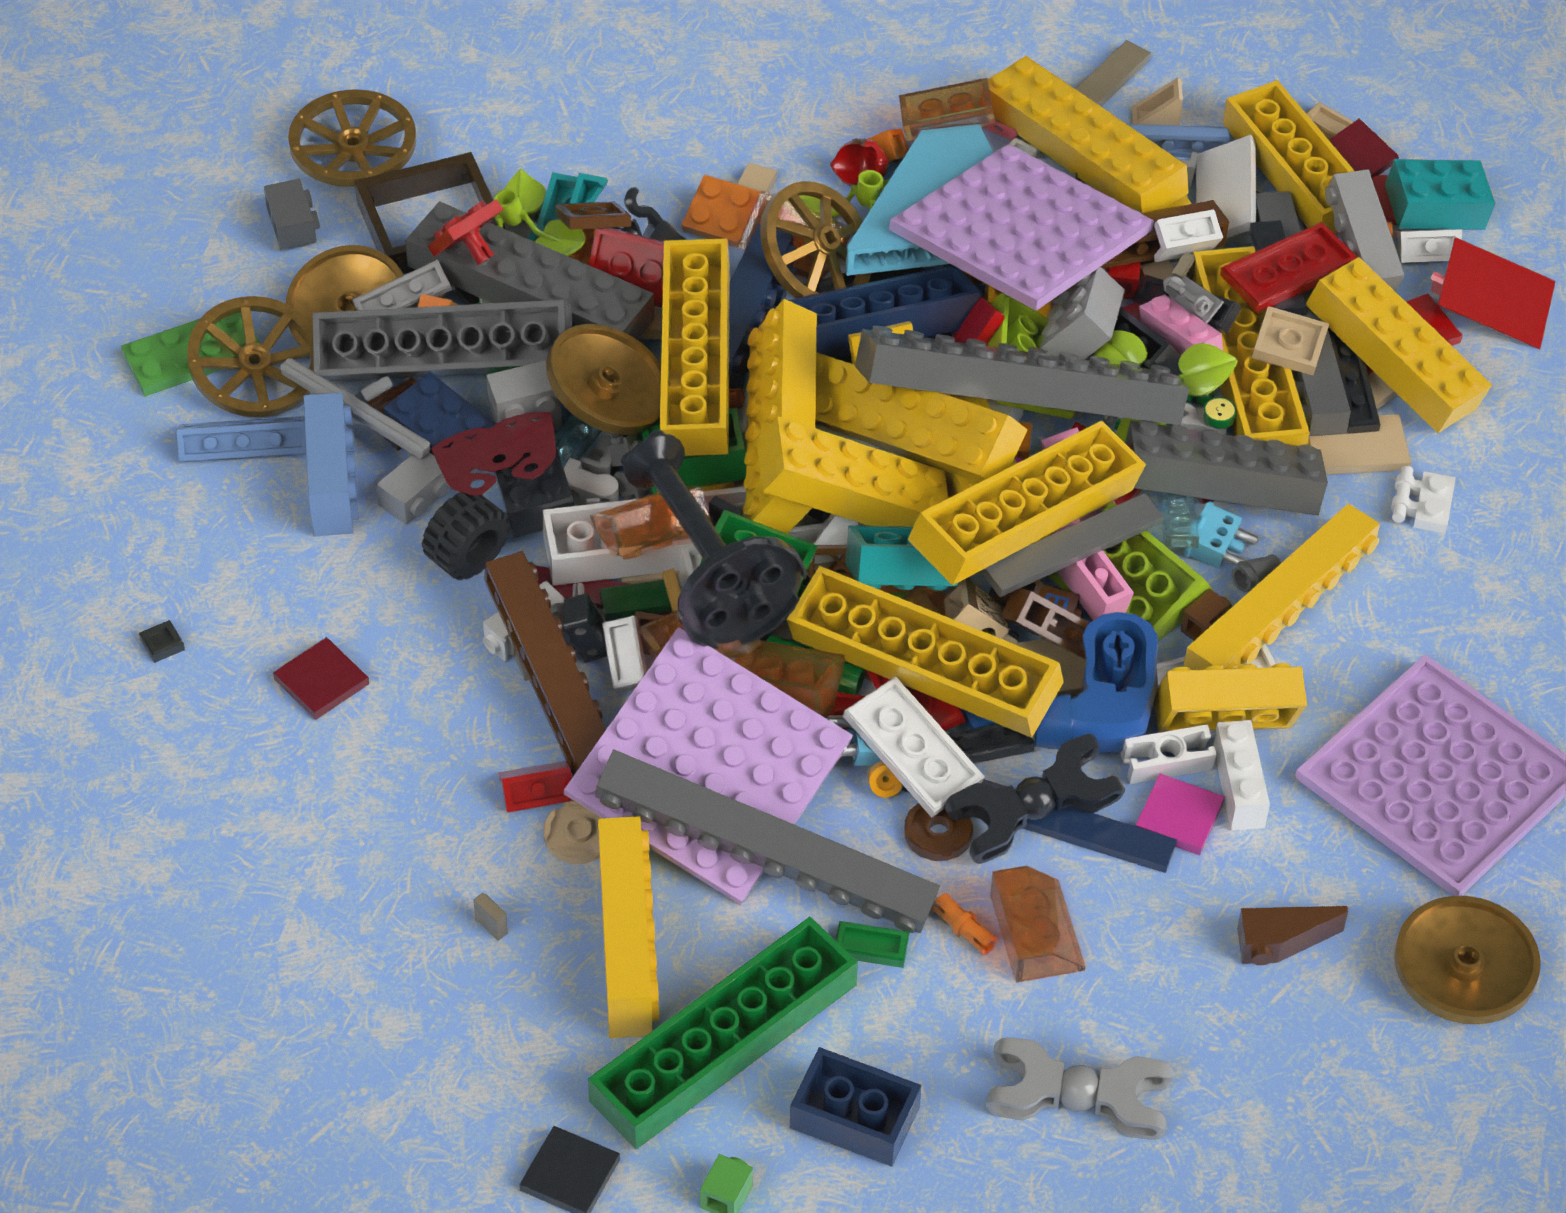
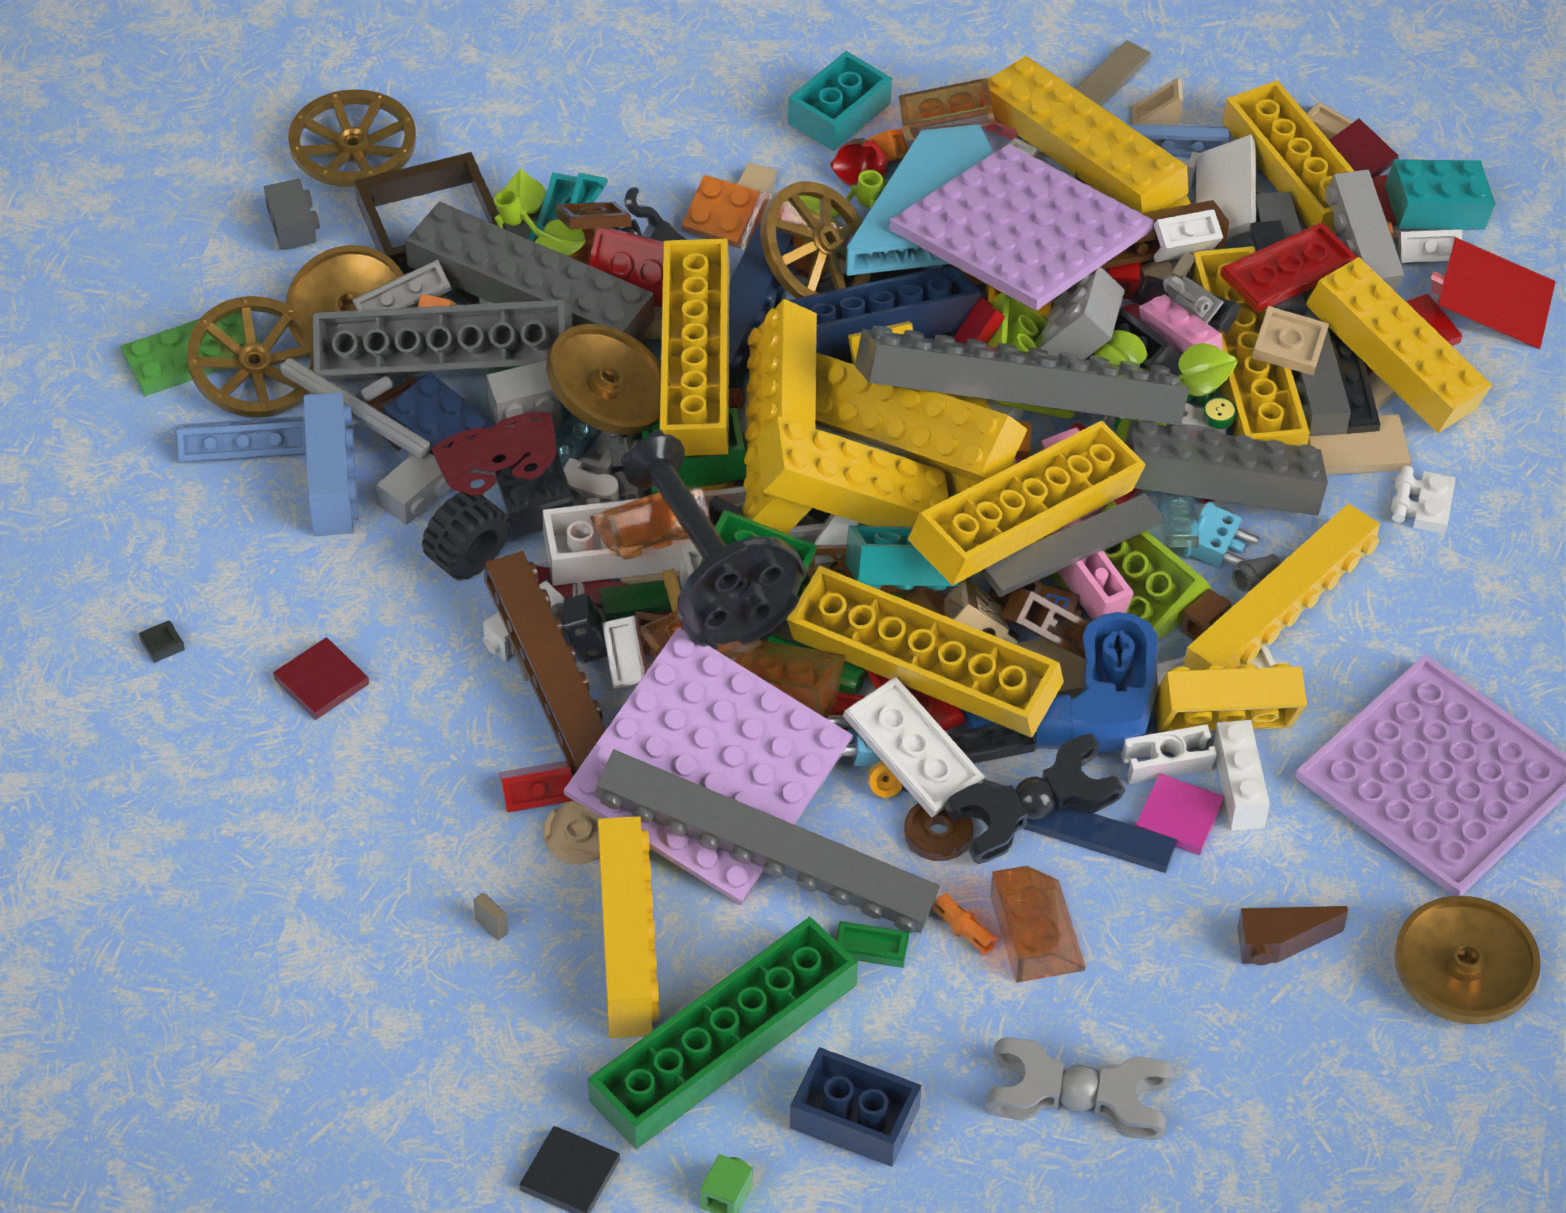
red plate [427,199,504,266] -> none
none -> teal brick [788,51,892,151]

